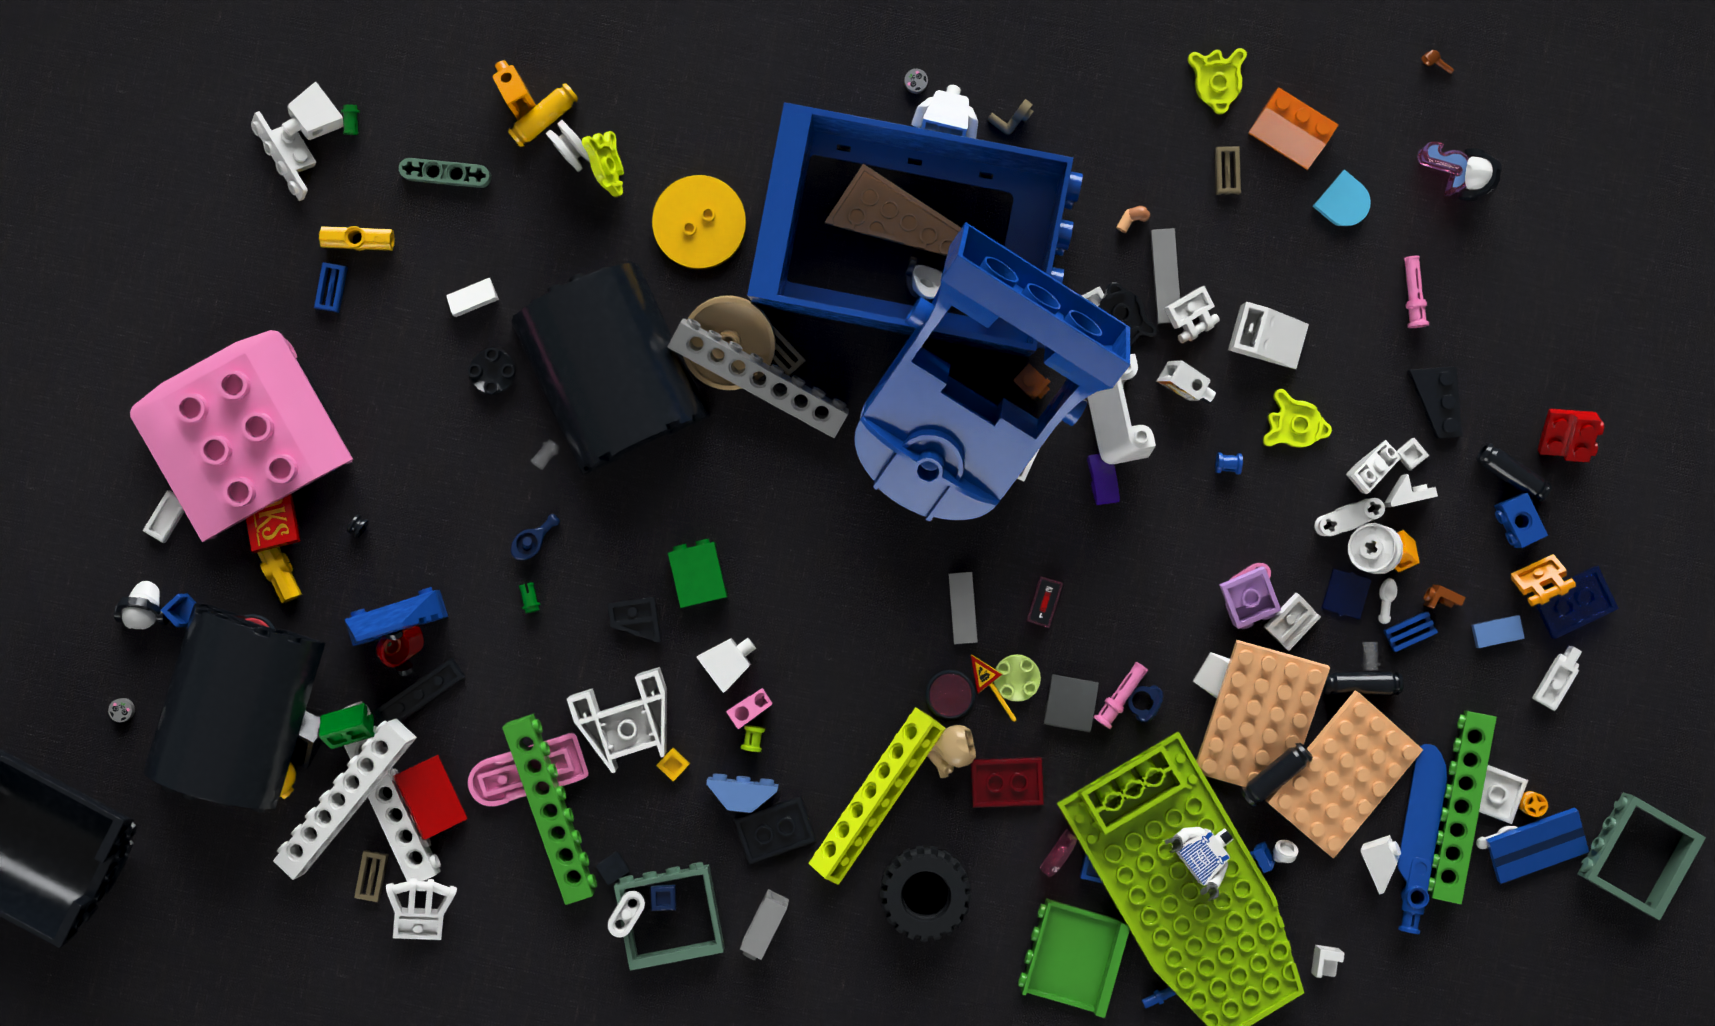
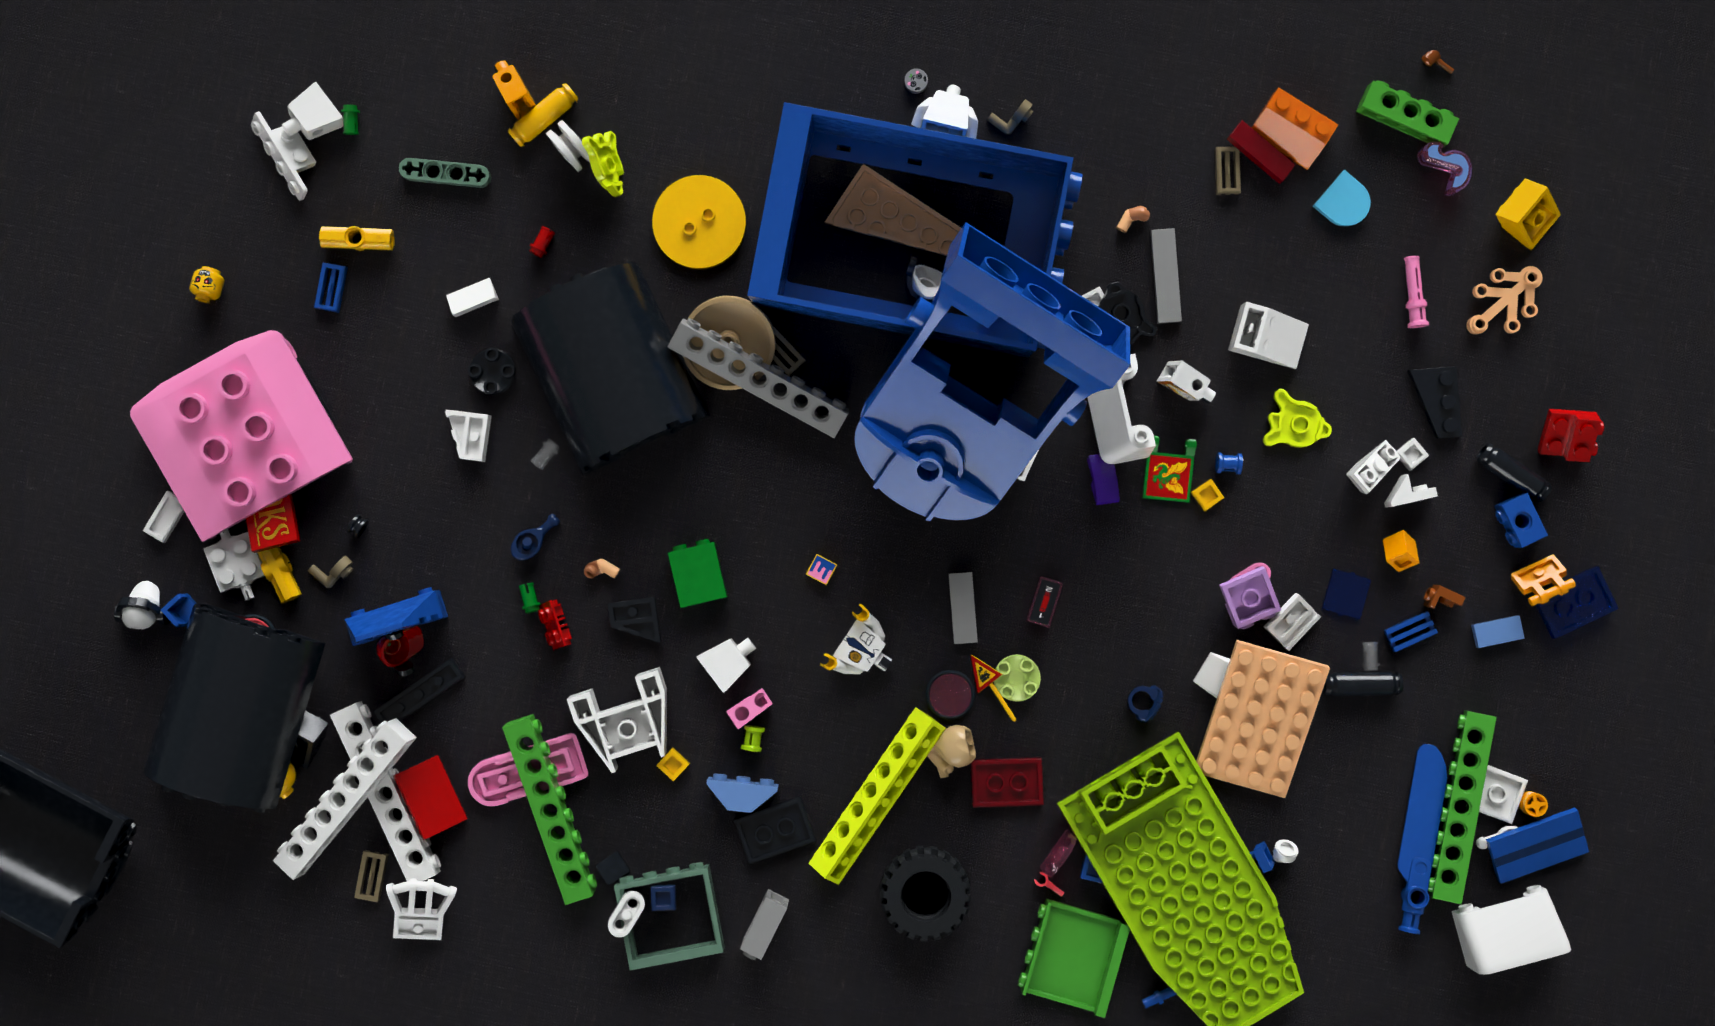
light grey tile [108,698,135,722] -> none
green hinge [319,703,374,749] -> none
dark orange bracket [1013,364,1051,400] -> none
dark grey slope [1044,674,1099,733] -> none
bright pink pin [1093,662,1149,729] -> none
white plate [1164,286,1220,343] -> none
torso [1165,827,1234,902] -> none
neon yellow tile [1187,48,1247,115] -> none
black axle [1241,743,1313,807] -> none
light nougat plate [1265,691,1423,859] -> none
white panel [1311,945,1344,978] -> none
white piece [1314,498,1385,537] -> none
white wheel [1348,523,1403,574] -> none
white slope [1360,835,1401,895] -> none
white piece [1378,578,1397,624] -> none
cap [1457,148,1502,201] -> none
white hinge [1532,646,1582,711] -> none
sand green window [1577,792,1706,920] -> none
none -> yellow head [189,266,225,303]
none -> white plate [203,529,265,601]
none -> dark tan plate [308,556,353,588]
none -> white wing [445,410,492,462]
none -> red pin [529,226,555,258]
none -> red hinge [538,599,572,650]
none -> arm [584,559,620,579]
none -> tile [806,554,837,585]
none -> white torso [820,604,892,674]
none -> coral hand [1034,872,1064,897]
none -> flag [1142,435,1197,503]
none -> yellow tile [1191,479,1224,511]
none -> dark red tile [1227,120,1295,184]
none -> bright green brick [1356,80,1459,149]
none -> white windscreen [1452,885,1571,975]
none -> light nougat plant [1466,266,1543,335]
none -> yellow slope [1495,178,1561,250]

